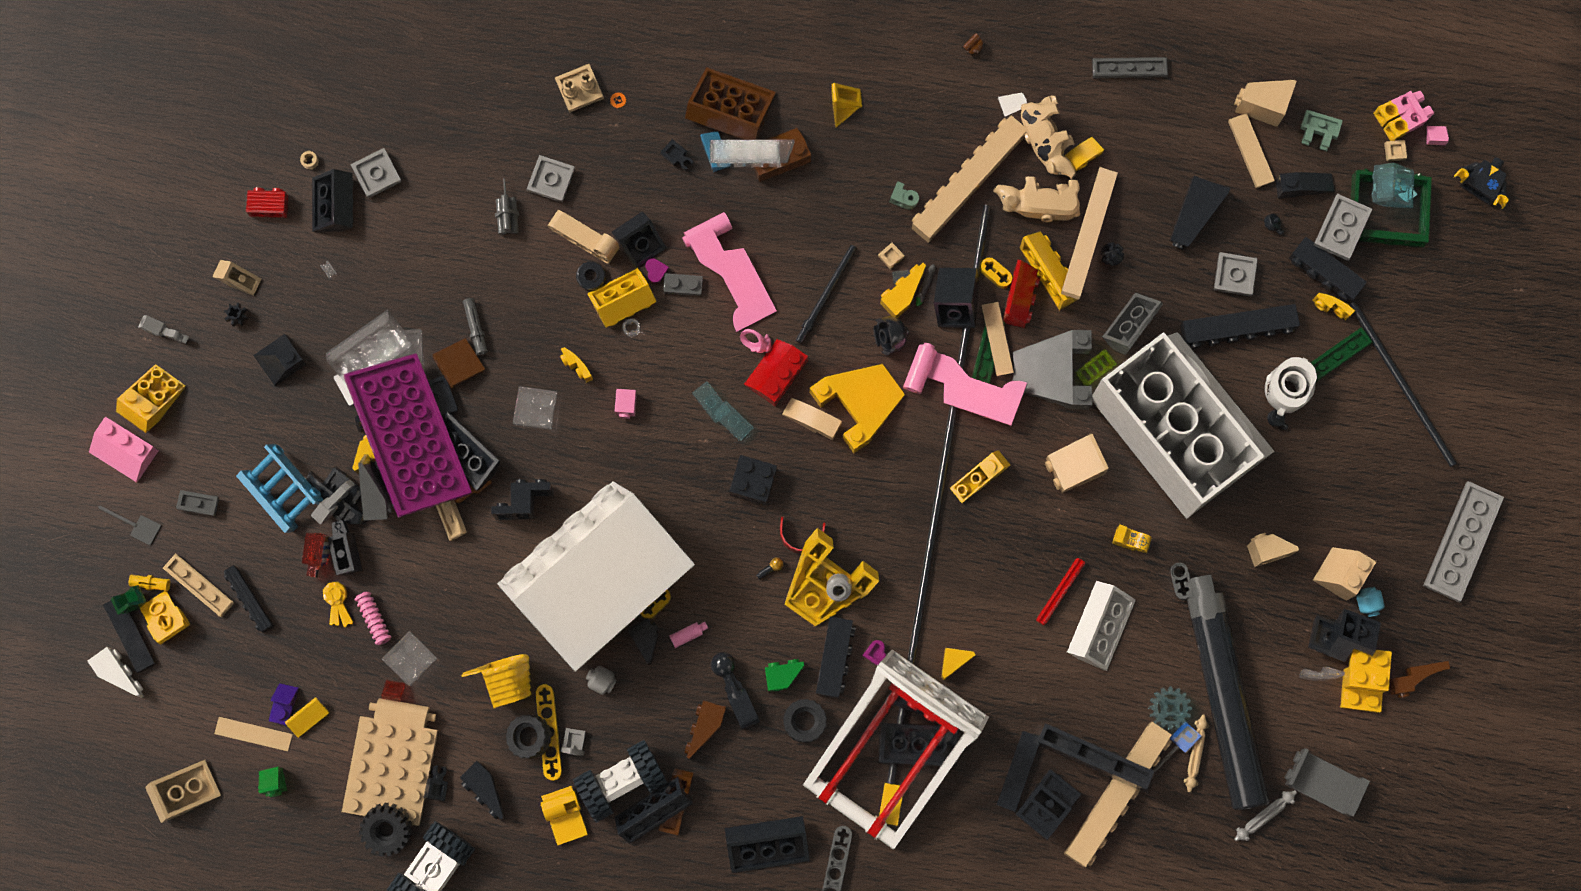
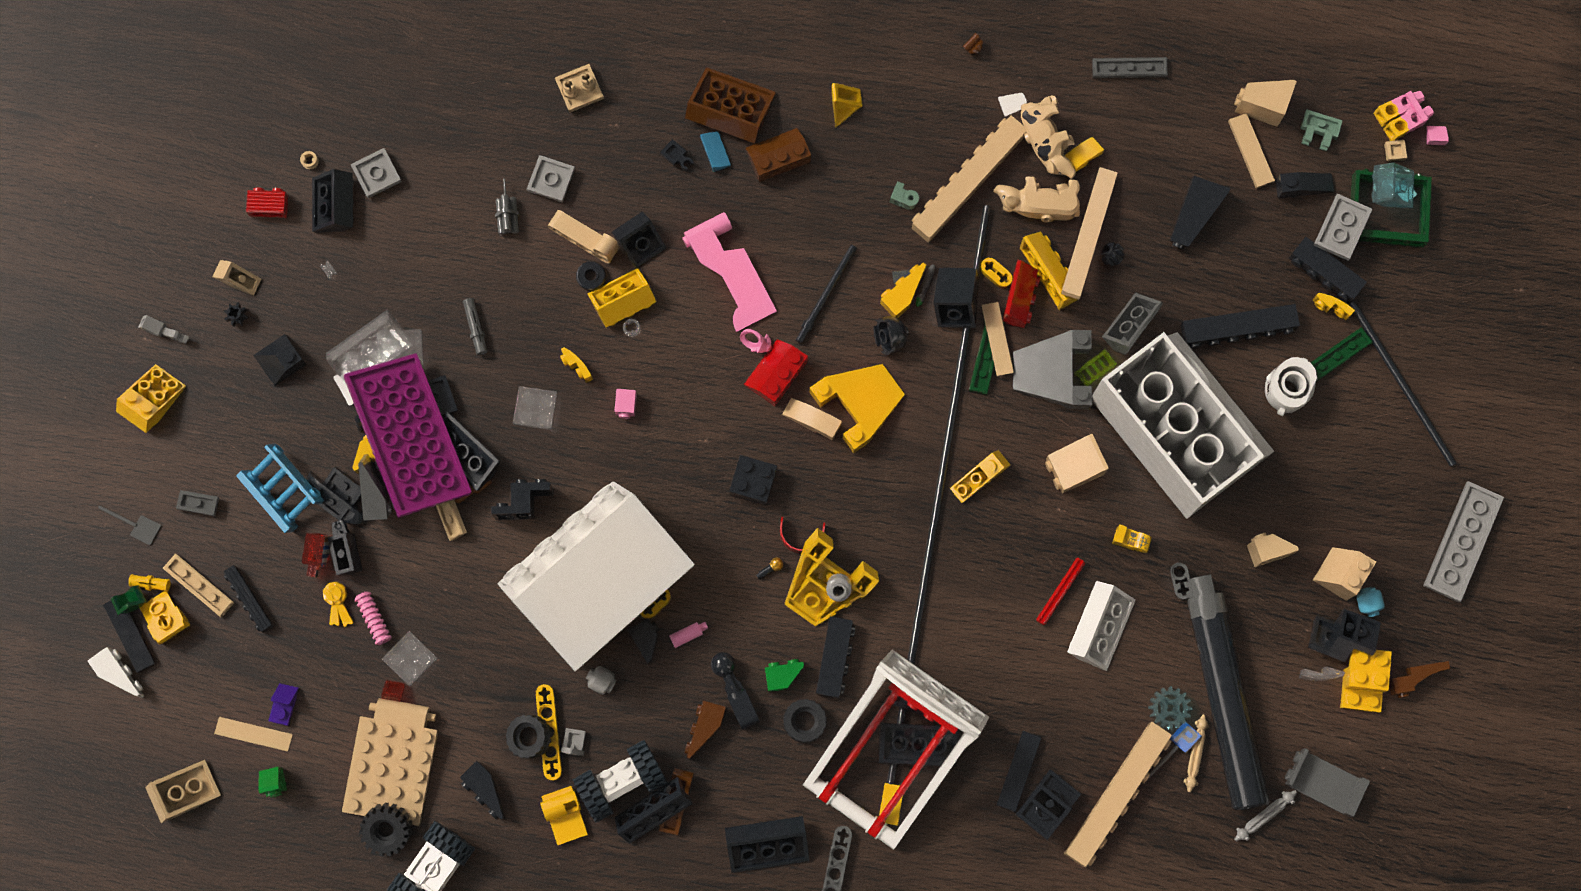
bright pink slope [89,417,159,482] -> none
yellow tile [285,697,329,737] -> none
light grey piece [311,480,355,525] -> none
black plate [424,765,448,802] -> none
reddish brown tile [432,338,485,388] -> none
yellow piece [461,654,531,708] -> none
orange sticker [610,93,626,108] -> none
magenta tile [645,259,669,284] -> none
dark grey plate [663,273,703,296] -> none
clear light blue plate [692,381,730,423] -> none
clear slope [710,139,794,167] -> none
clear light blue plate [713,401,753,441] -> none
magenta tile [863,640,886,666] -> none
tan tile [878,243,905,270] -> none
bright pink door [903,343,1027,426] -> none
yellow slope [941,648,975,680] -> none
black brick [1037,723,1156,794] -> none
light grey plate [1214,252,1257,296] -> none
black piece [1264,213,1284,235] -> none
black piece [1267,409,1288,430] -> none
black torso [1454,157,1508,209] -> none

